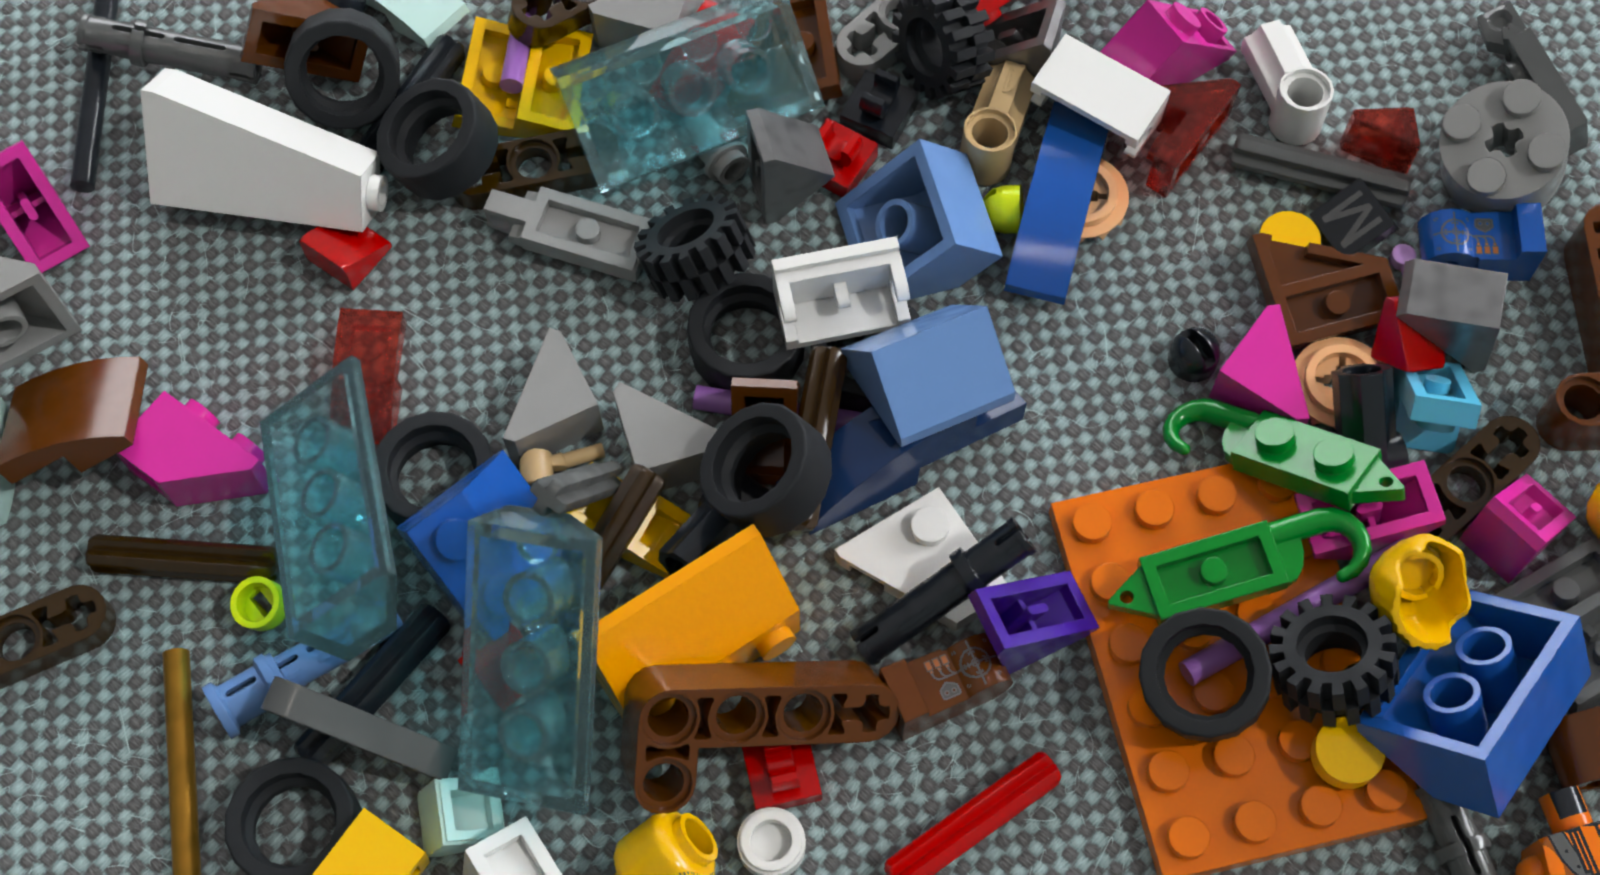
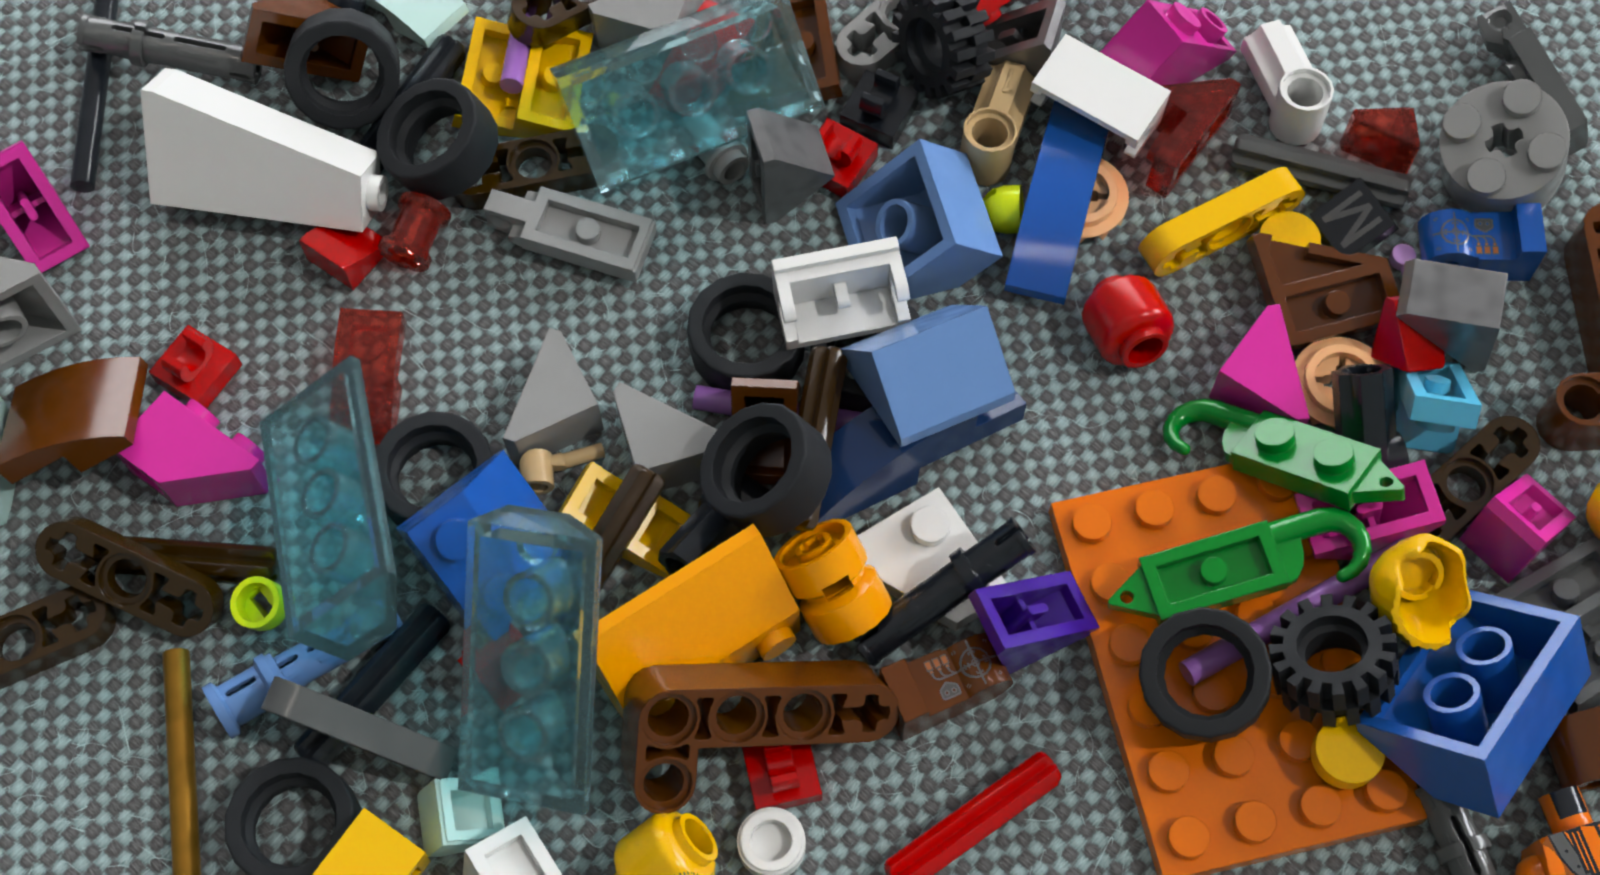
dark grey axle [530,460,622,517] -> none
black tyre [634,193,756,302] -> none
black hinge [1168,327,1221,382] -> none
none -> dark brown beam [35,516,224,637]
none -> red tile [149,325,243,408]
none -> clear red bush [378,191,451,272]
none -> light orange wheel [774,519,892,645]
none -> red head [1081,274,1175,368]
none -> yellow beam [1138,167,1305,277]

